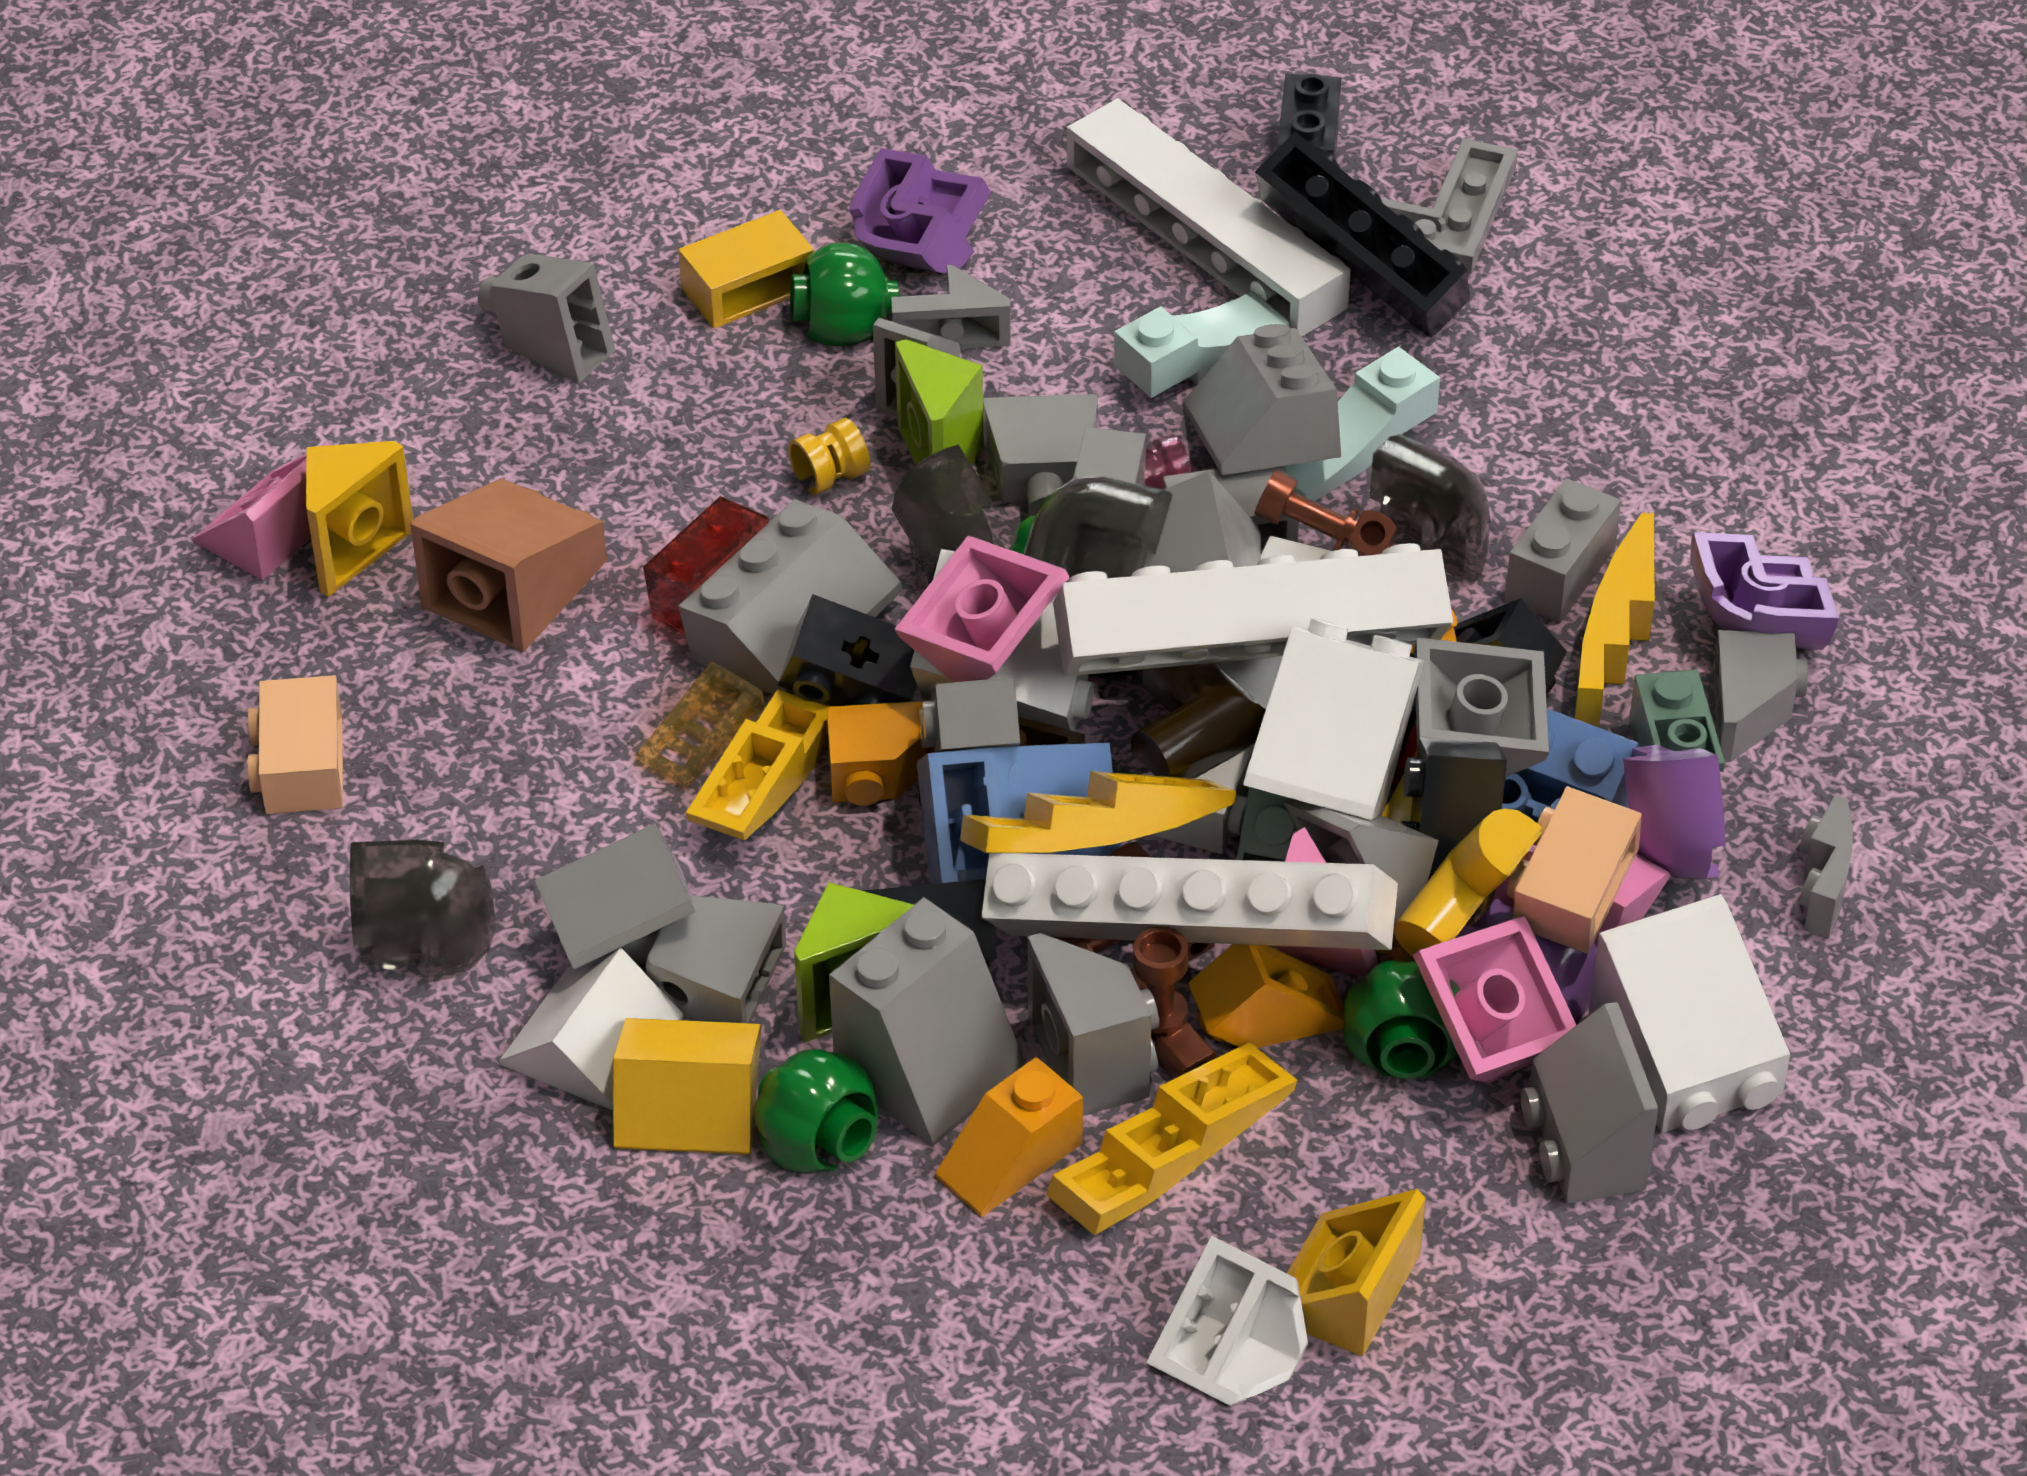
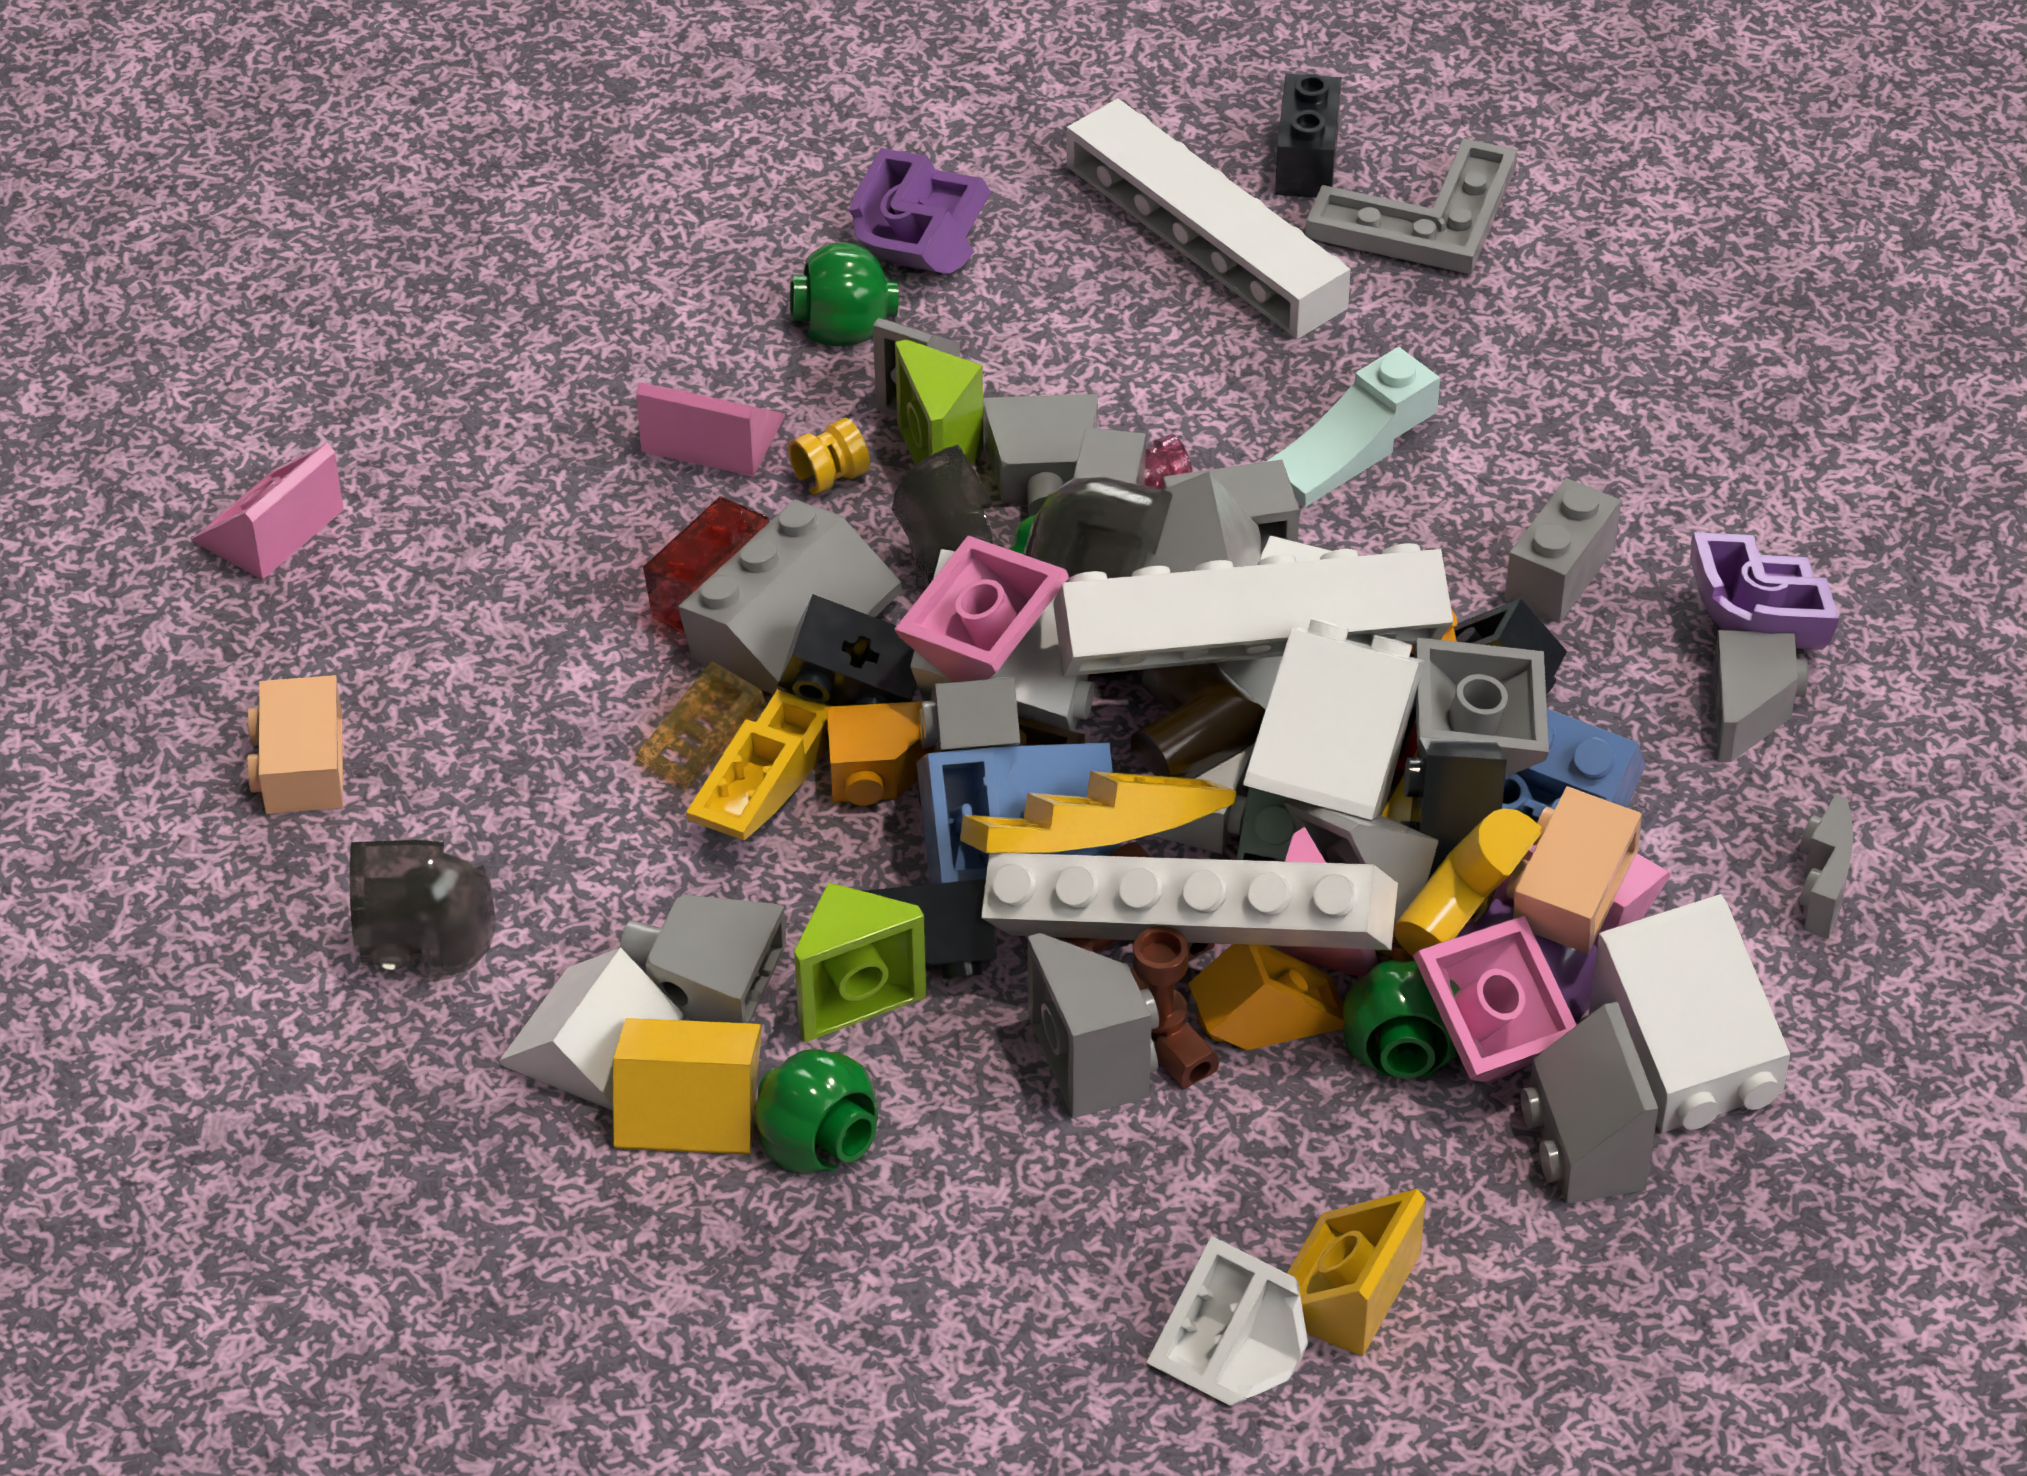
yellow slope [306,441,413,597] -> none
nougat slope [410,478,607,652] -> none
light grey torso [478,254,616,383] -> none
light grey slope [535,823,695,969] -> none
yellow brick [678,210,814,328] -> none
light grey slope [829,897,1025,1146] -> none
light grey slope [891,265,1011,348] -> none
light orange slope [935,1057,1083,1218] -> none
yellow slope [1046,1042,1298,1236] -> none
light aqua slope [1114,291,1289,398] -> none
light grey slope [1184,324,1341,476] -> none
copper bar [1254,470,1397,556] -> none
black brick [1255,131,1471,338] -> none
clear smoke brick [1370,434,1491,584] -> none
yellow slope [1574,513,1655,728] -> none
medium lavender brick [1623,745,1726,880] -> none
sand green slope [1629,669,1725,772] -> none
none -> bright pink slope [636,382,785,477]

